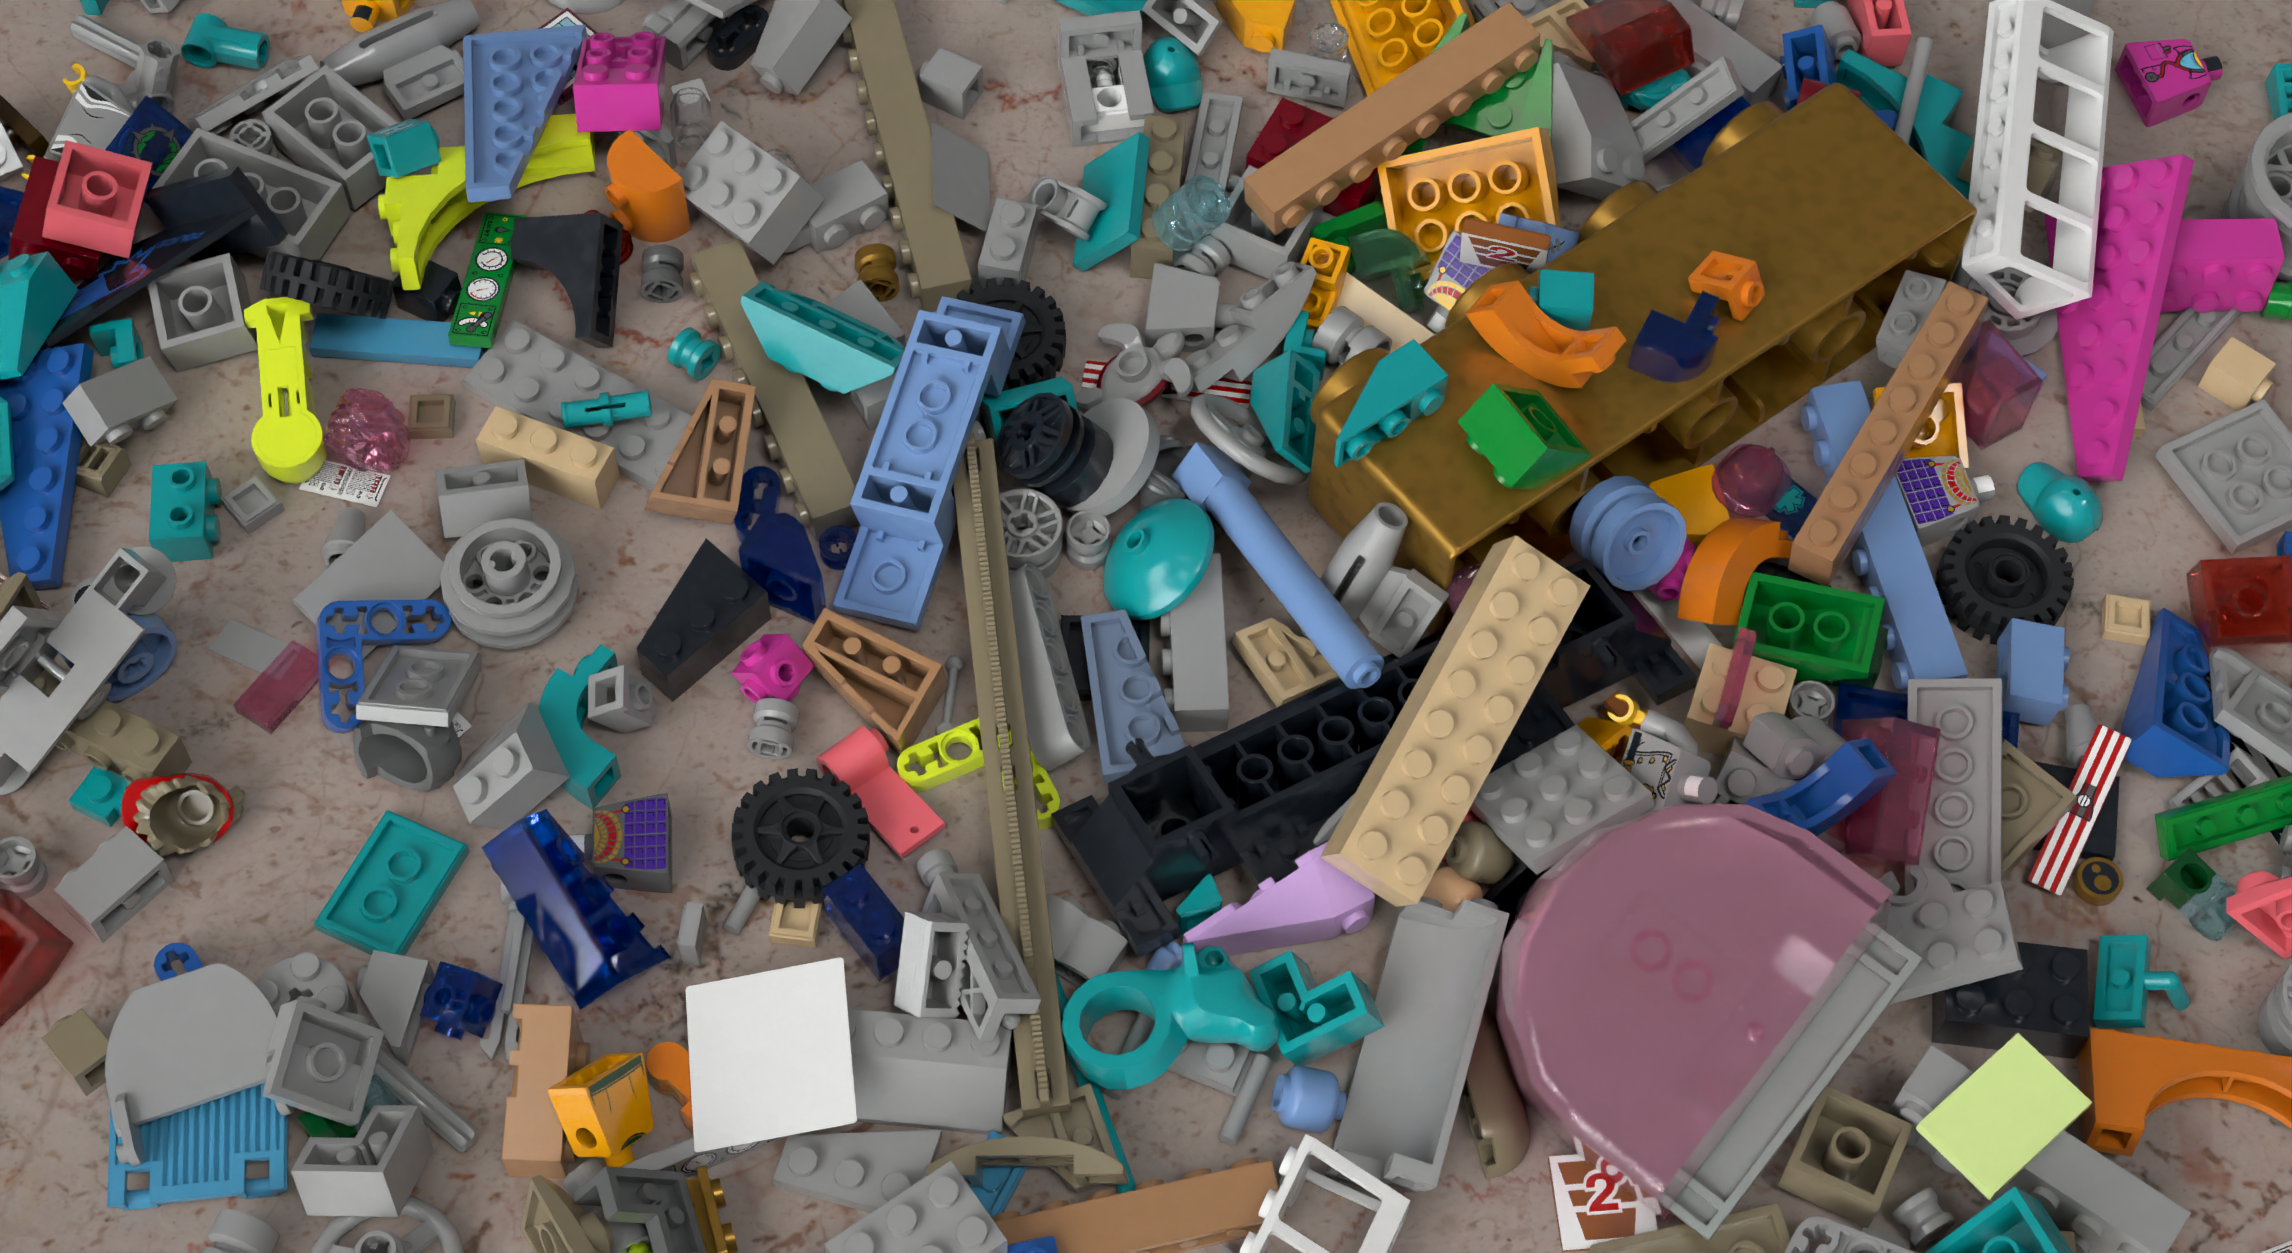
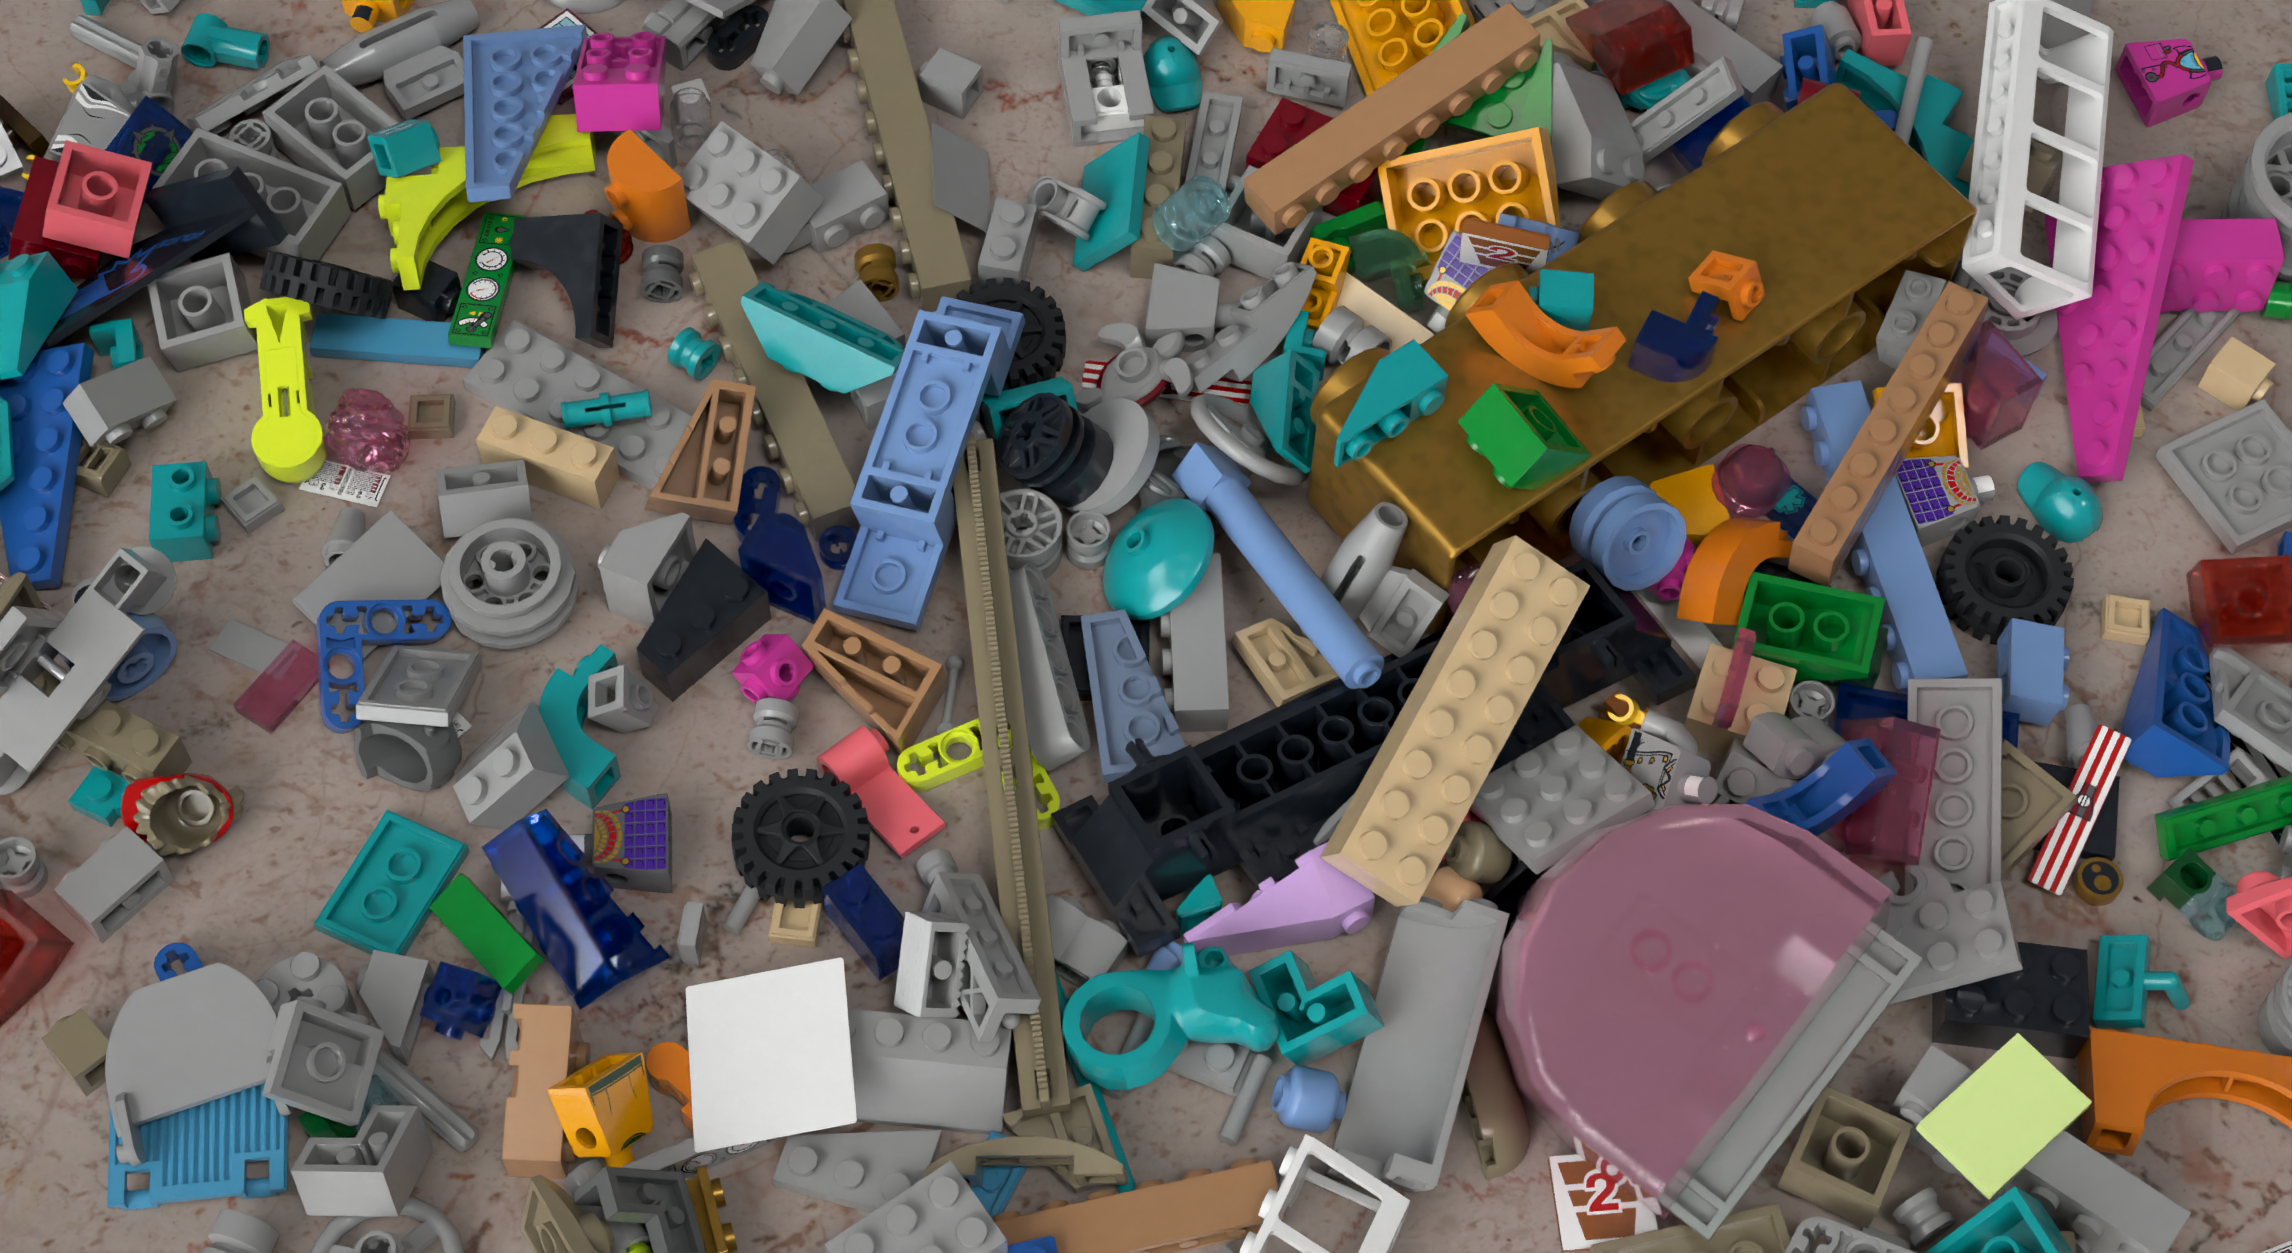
none -> green tile [429,873,545,995]
none -> light grey slope [598,512,697,627]

